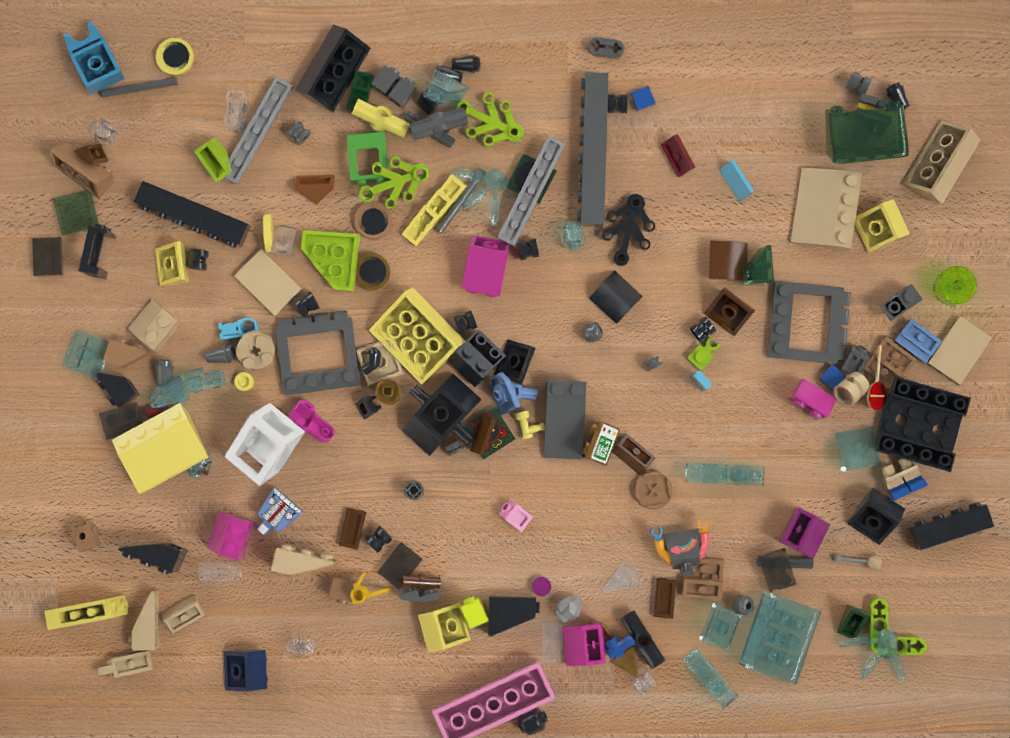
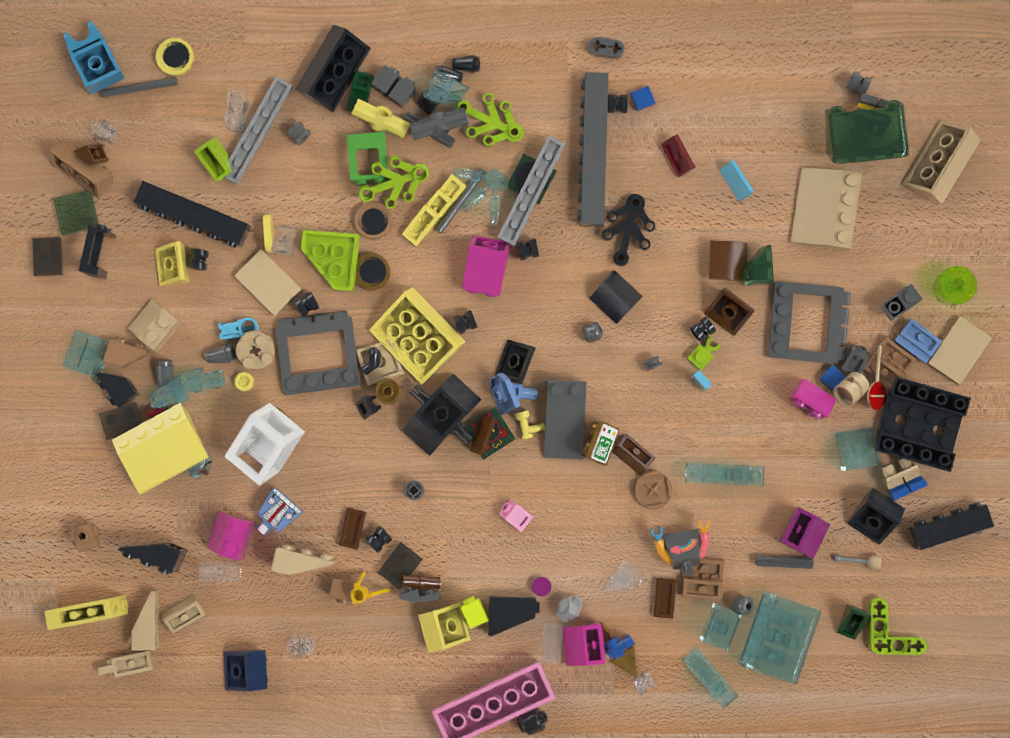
dark pink piece [287,400,335,443] -> none
dark orange slope [295,175,335,205] -> none
dark grey bush [445,440,464,456] -> none
black slope [448,329,506,388] -> none
clear light blue head [560,221,586,251] -> none
black piece [620,610,665,669] -> none
clear smoke plate [758,548,797,592] -> none
clear light blue plant [839,630,905,682] -> none
light yellow slope [855,199,910,253] -> none
black cone [885,82,910,111] -> none

